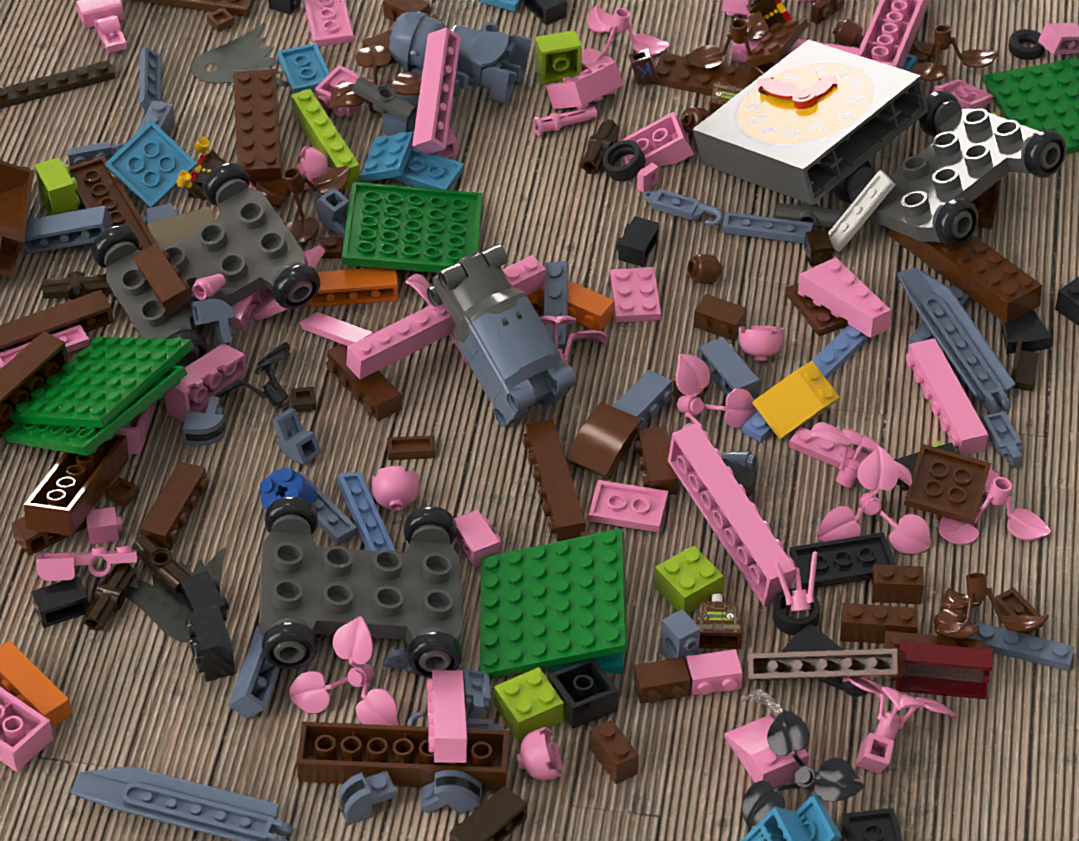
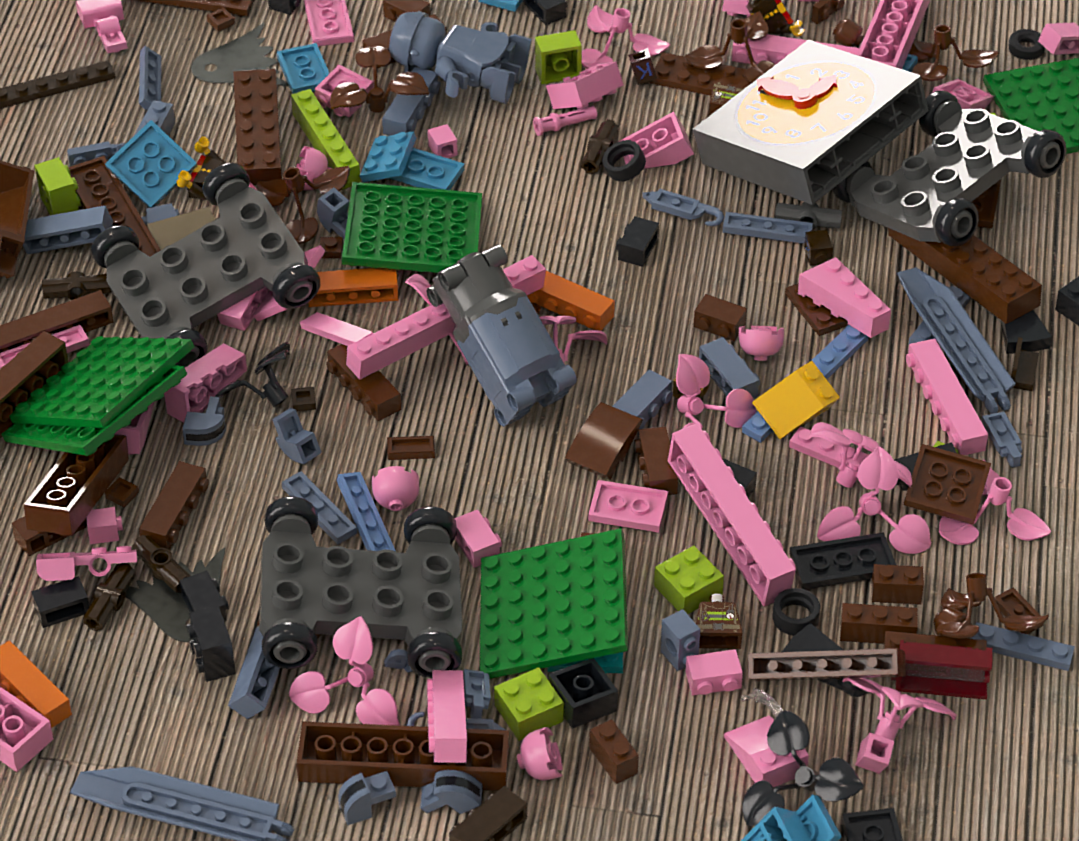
reddish brown brick [132,243,192,315] -> none
sand blue brick [191,299,236,344] -> none
bright pink cone [192,274,226,300] -> none
blue brick [260,467,317,510] -> none
dark grey piece [352,76,416,123] -> none
bright pink brick [412,28,461,155] -> none
reddish brown brick [522,419,586,542] -> none
sand blue plate [544,261,569,348] -> none
bright pink plate [610,267,661,323] -> none
reddish brown brick [633,657,691,704] -> none
bright pink plate [637,163,659,192] -> none
reddish brown head [680,107,710,135] -> none
reddish brown head [687,254,722,283] -> none
sand blue cone [722,451,758,472] -> none
reddish brown plate [746,18,809,67] -> none
bright pink plant [774,551,817,611] -> none
white tile [828,170,896,252] -> none

